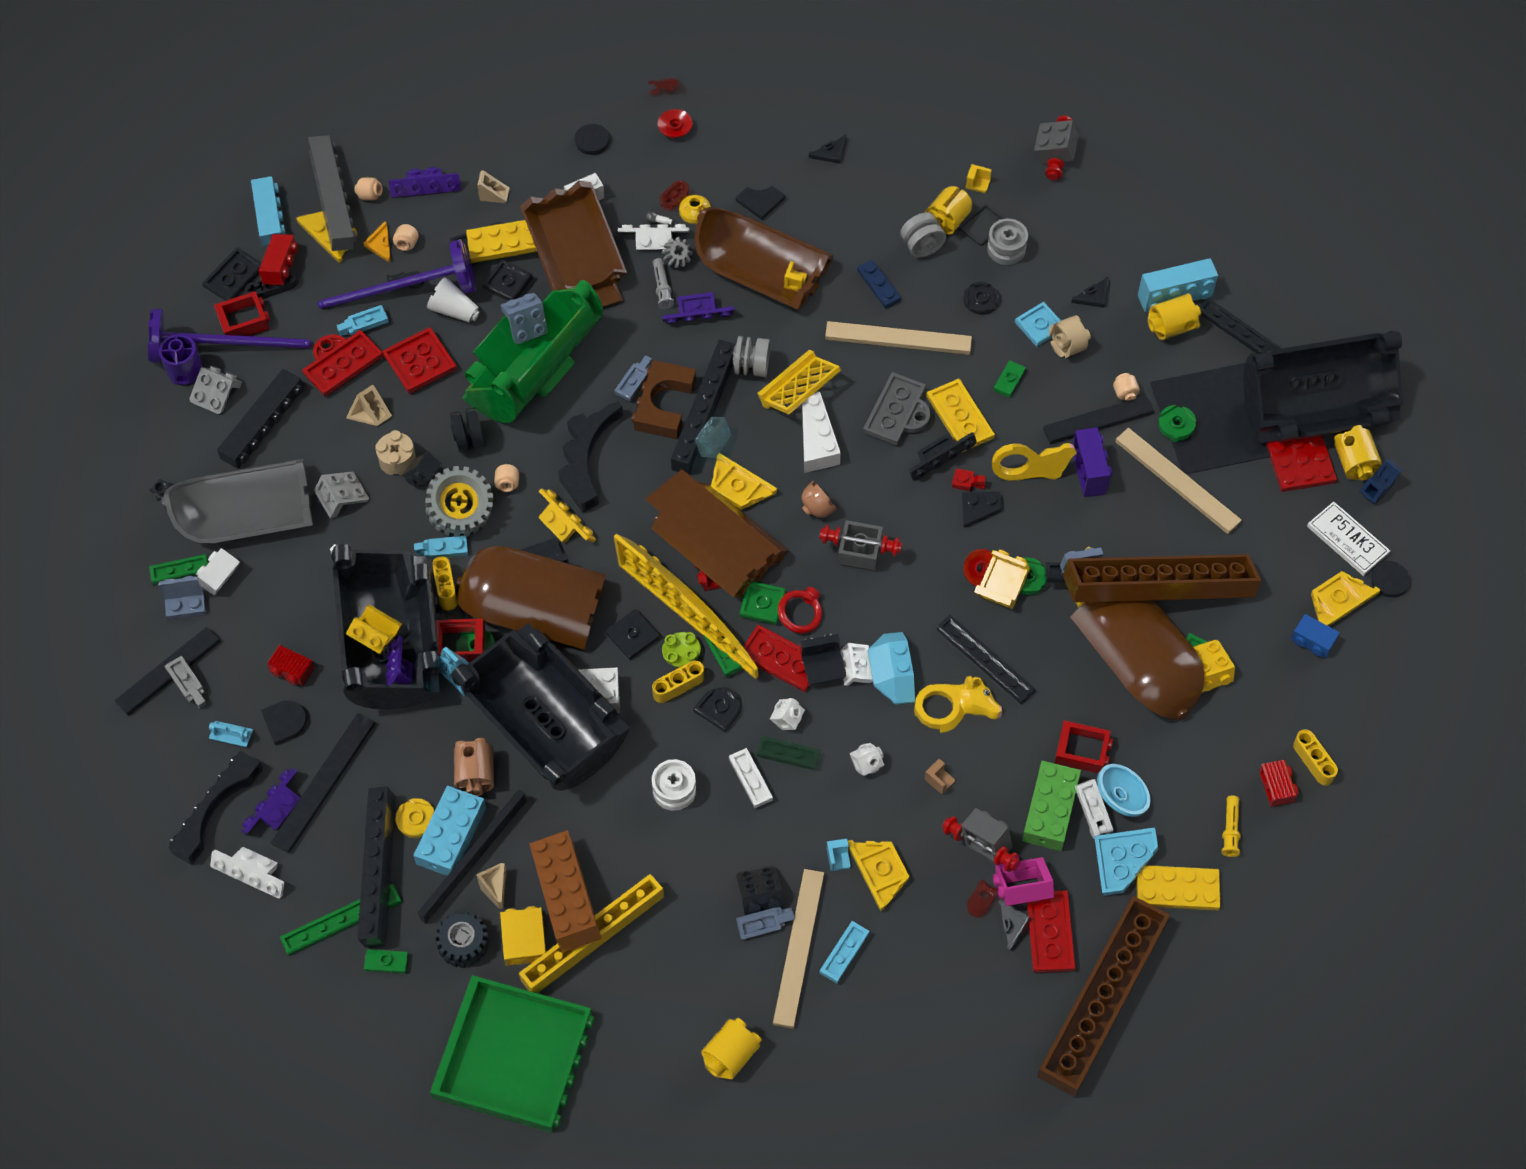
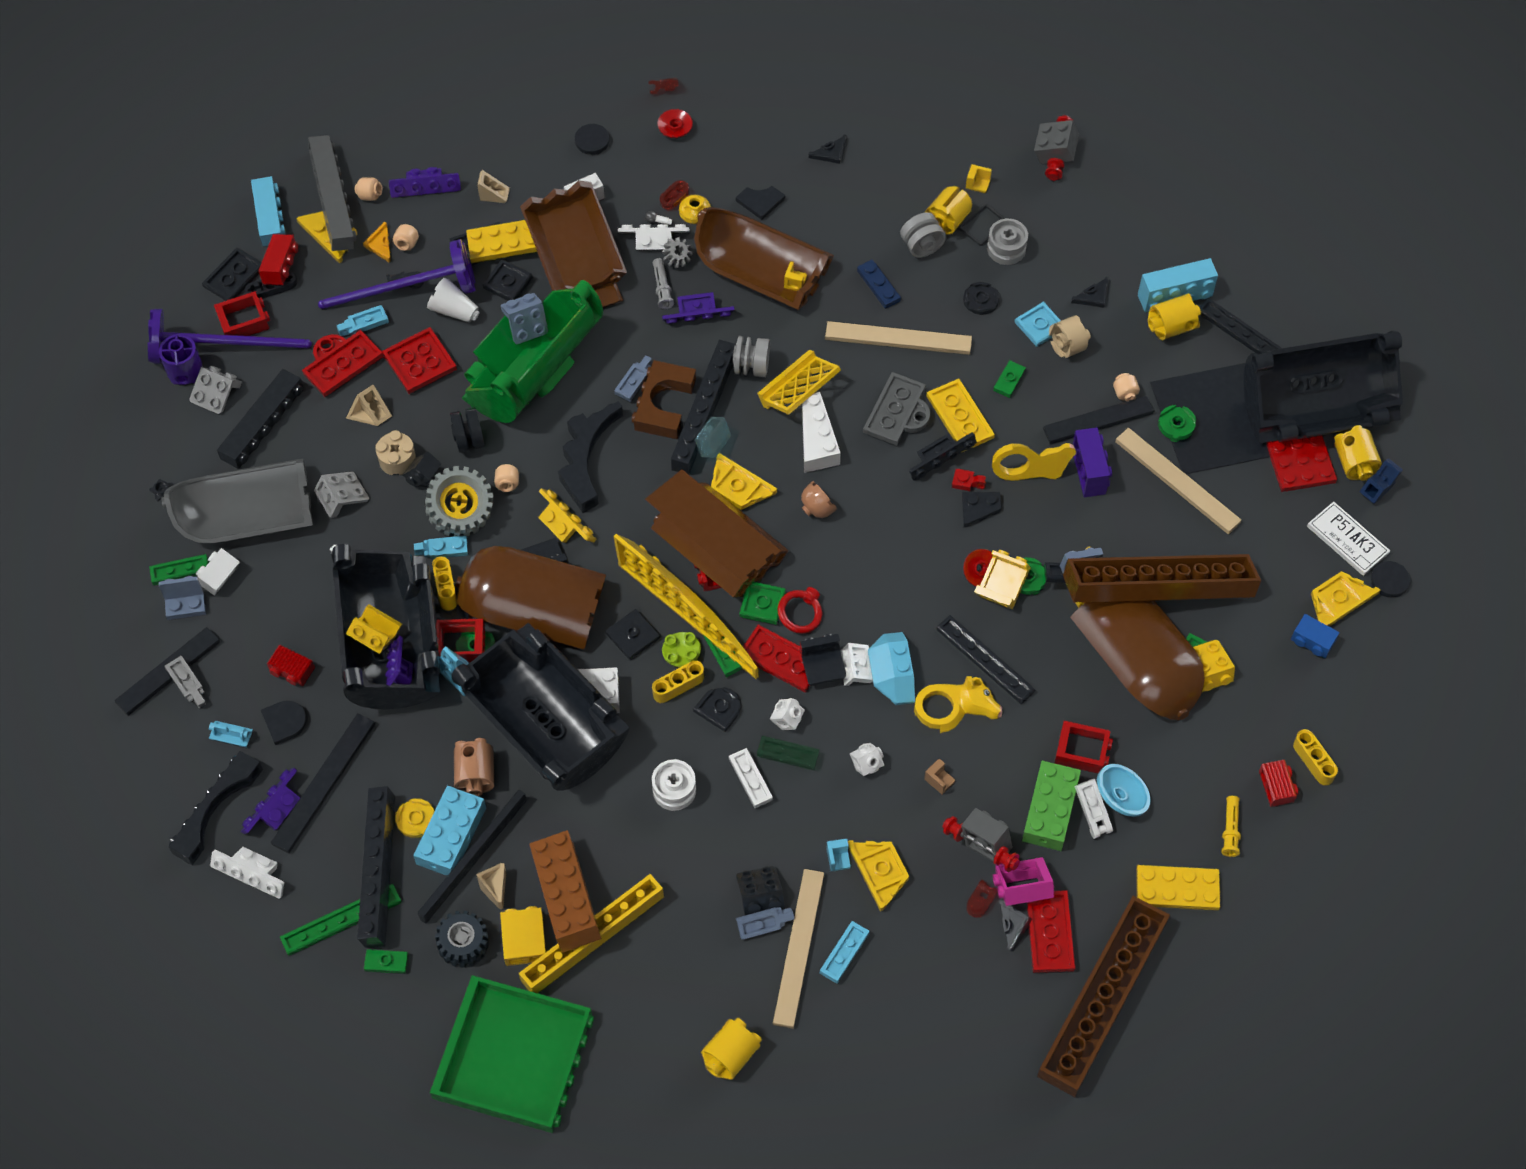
dark grey brick [819,520,902,570] -> none
medium azure plate [1094,828,1158,896] -> none

